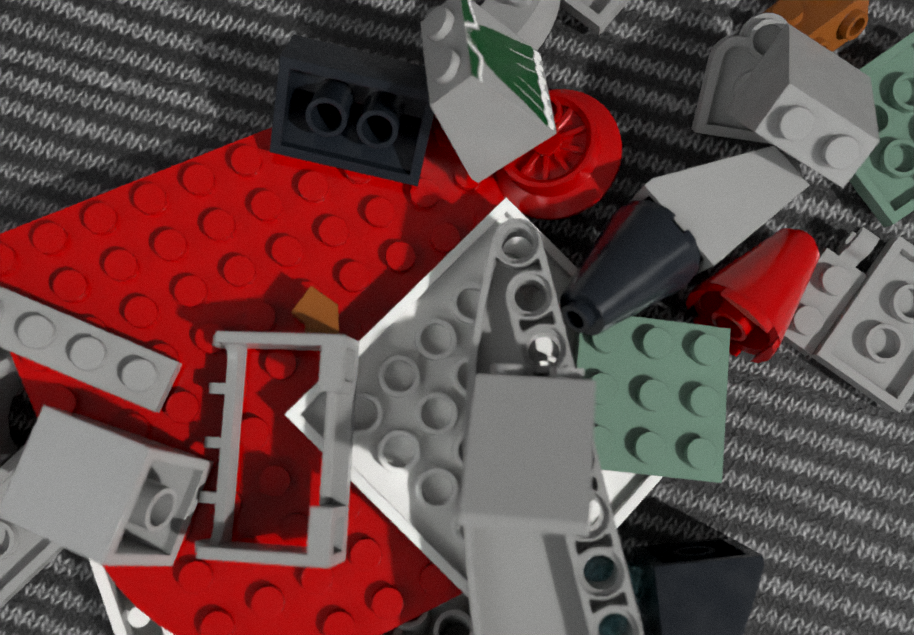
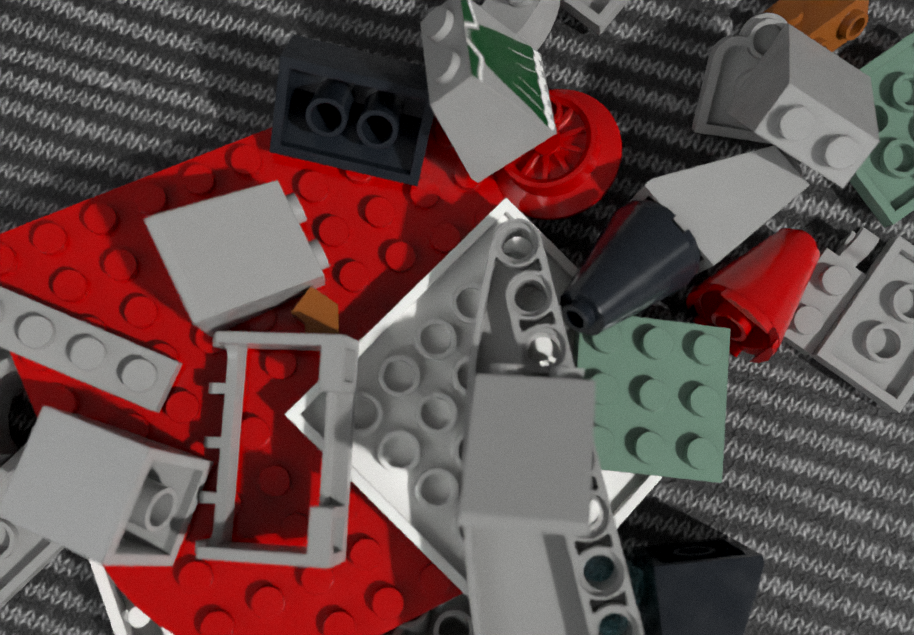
none -> light grey slope [144,180,330,337]

